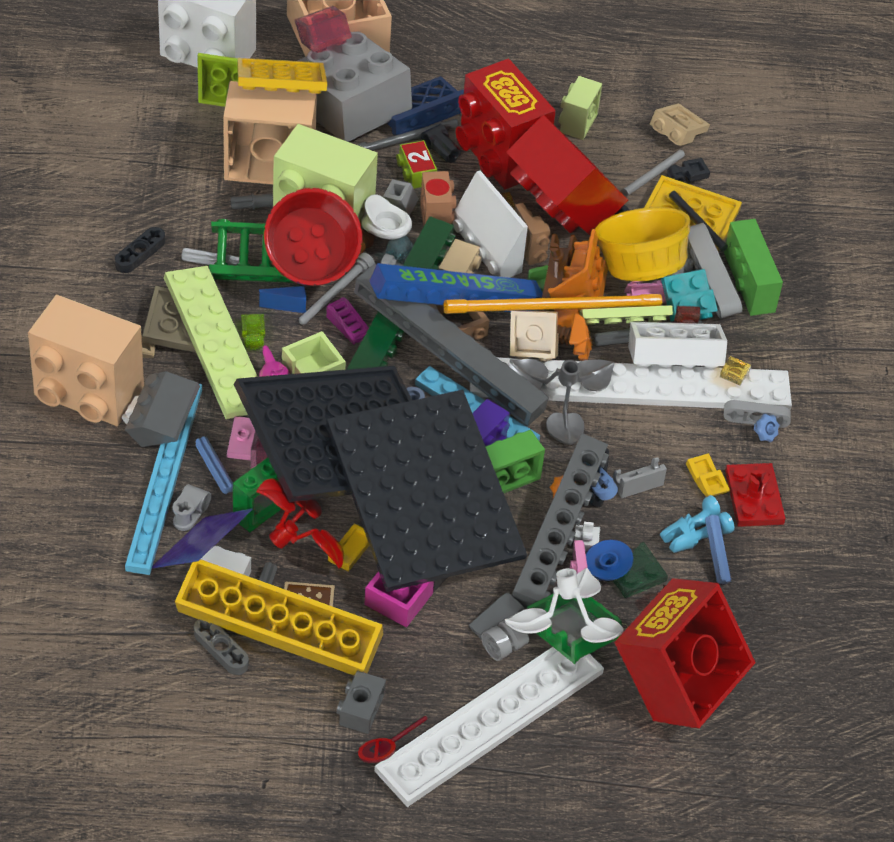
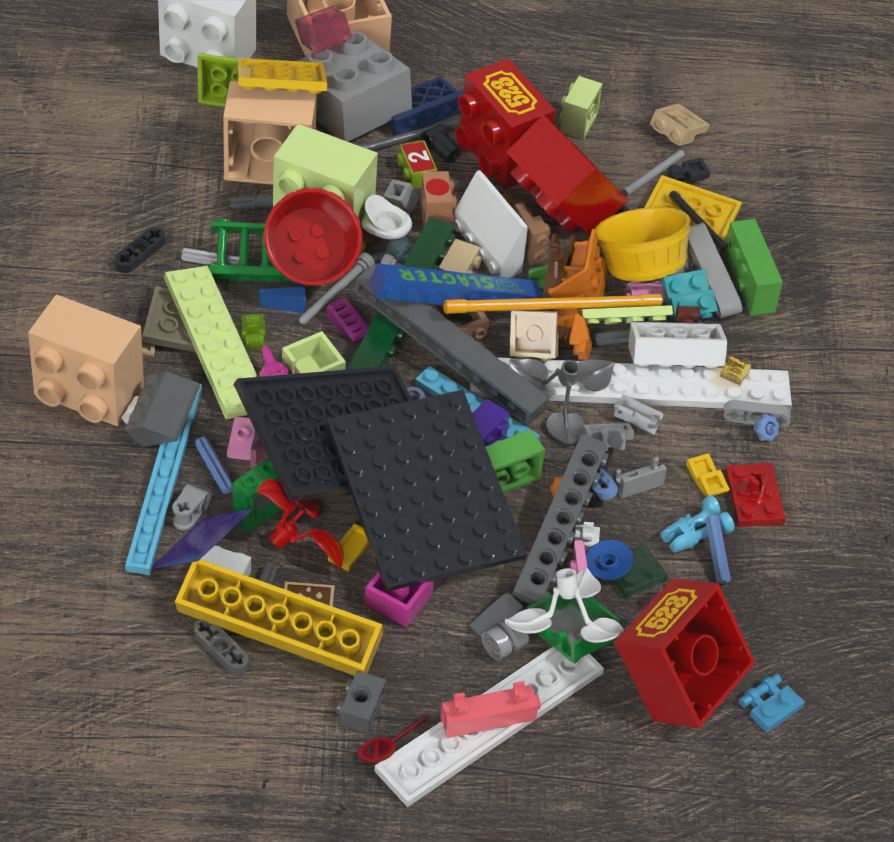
none -> coral brick [440,681,541,738]
none -> light grey plate [583,423,634,451]
none -> light grey hinge [614,394,664,435]
none -> dark azure plate [739,674,805,733]

